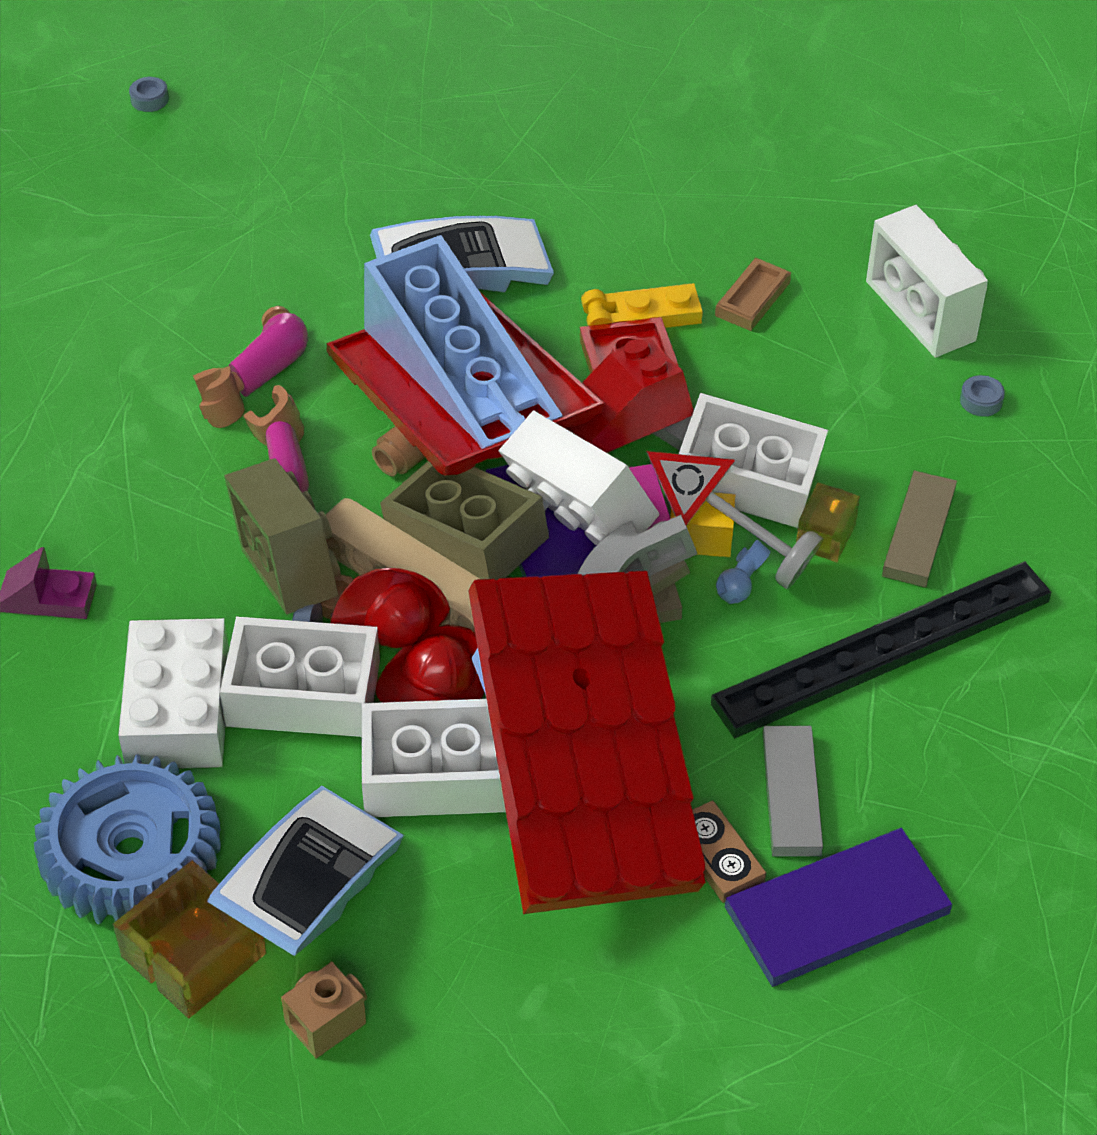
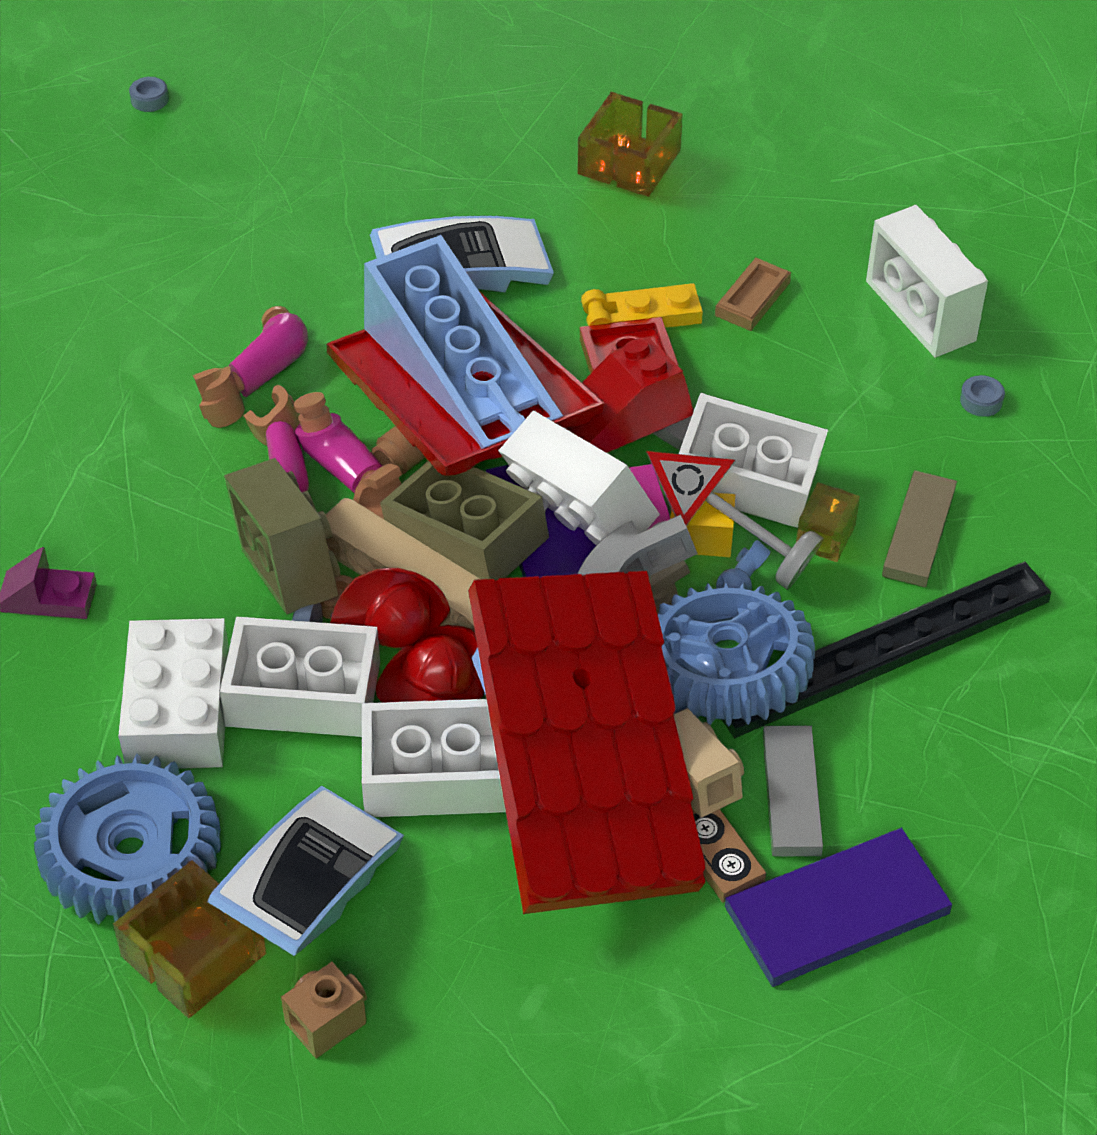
none -> piece [294,392,402,519]
none -> clear orange piece [577,92,683,197]
none -> medium blue gear [658,582,815,726]
none -> tan brick [674,708,744,818]

